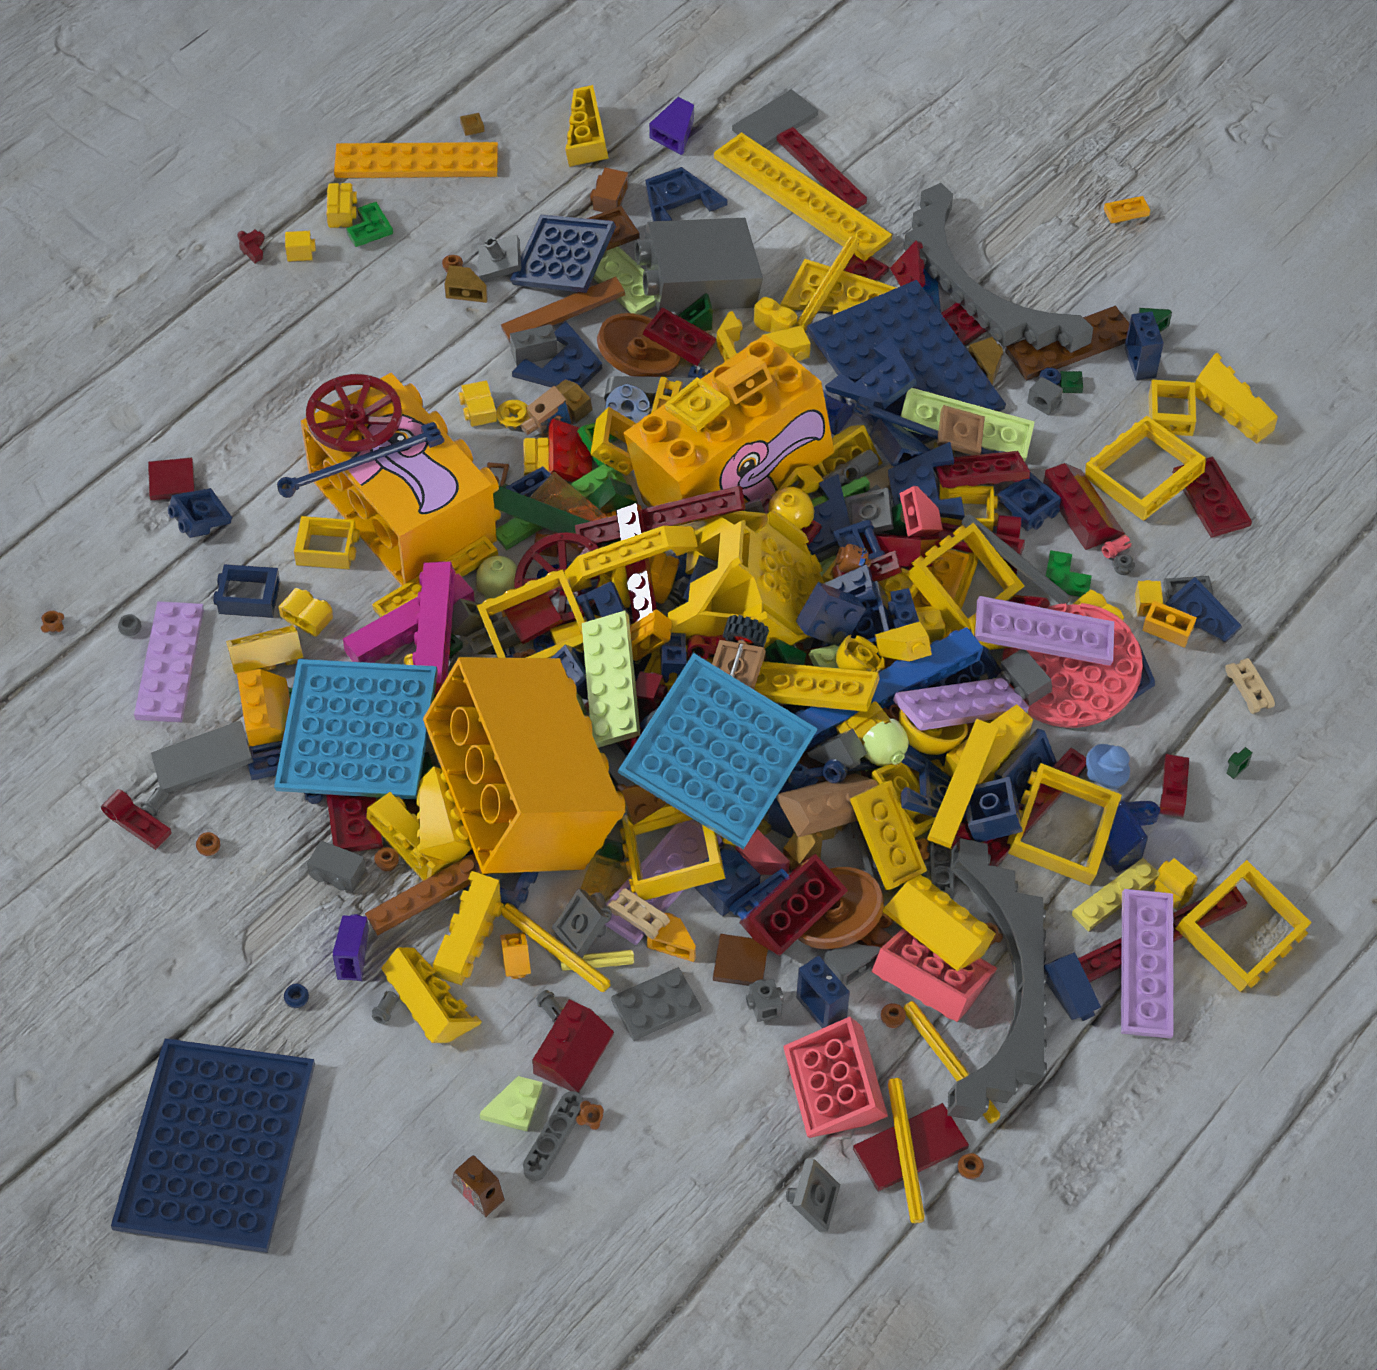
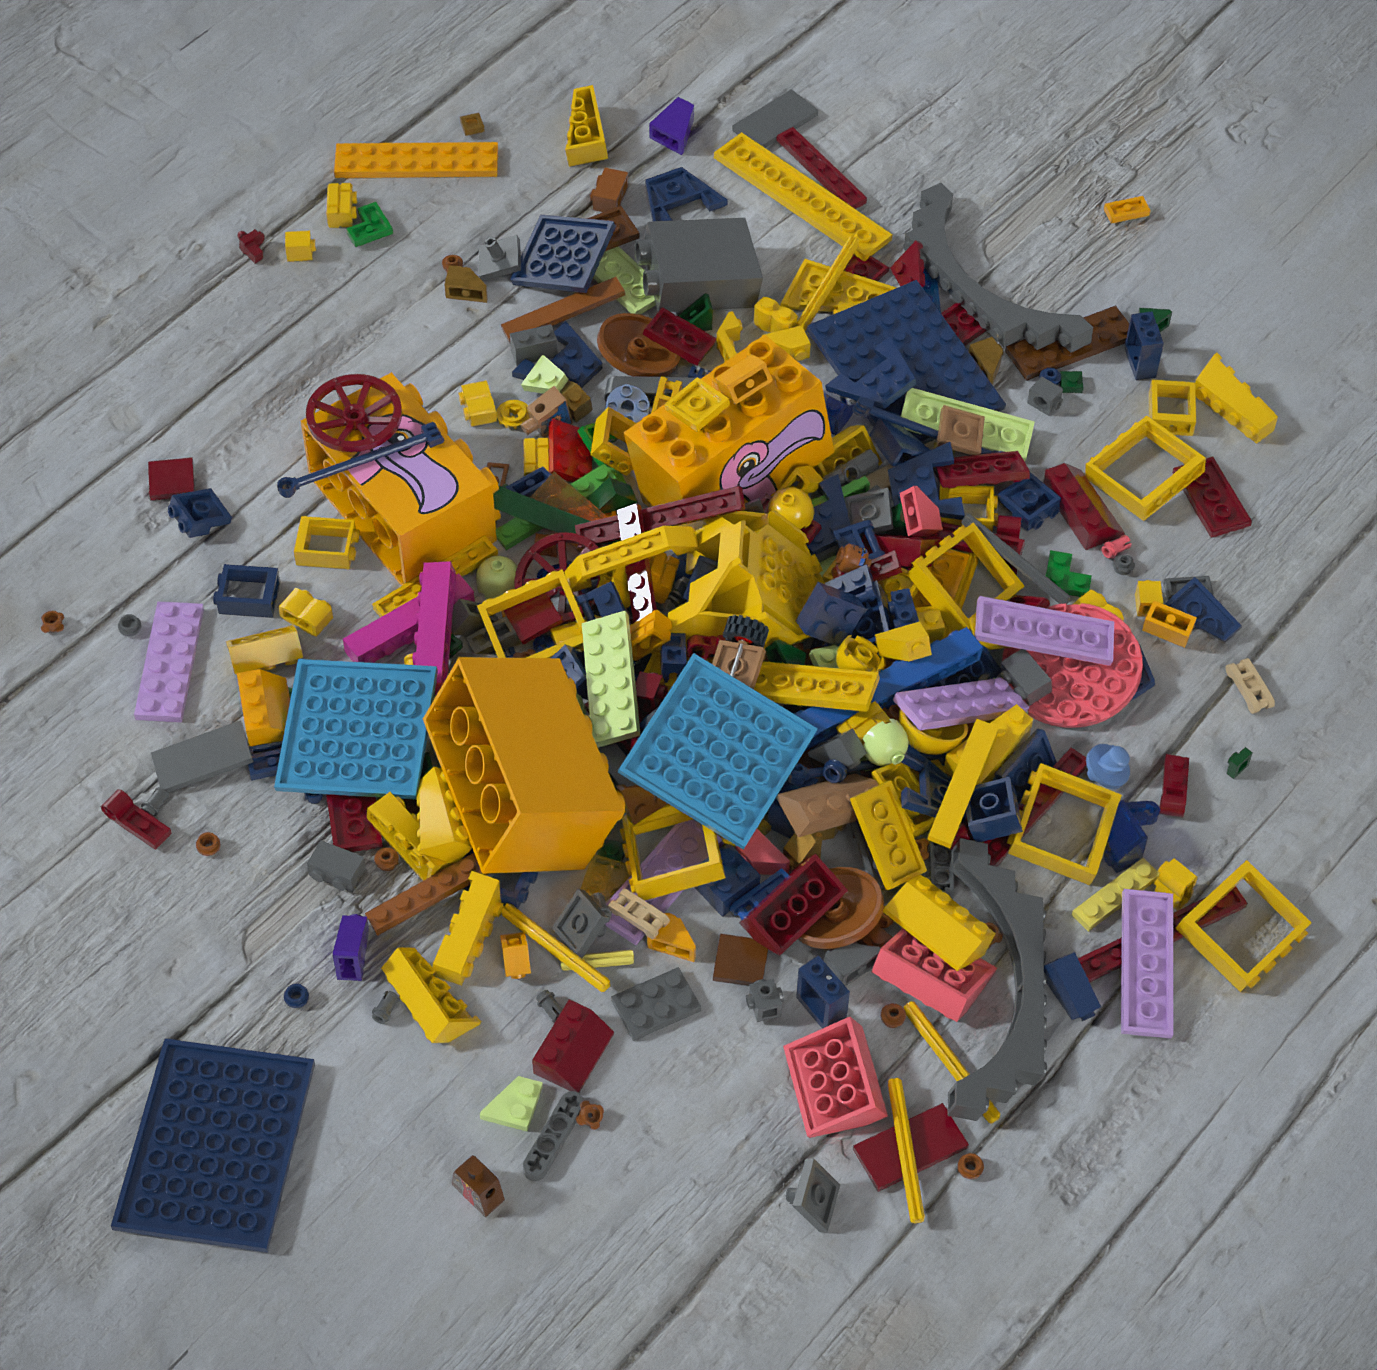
none -> yellowish green wing [521,355,568,394]

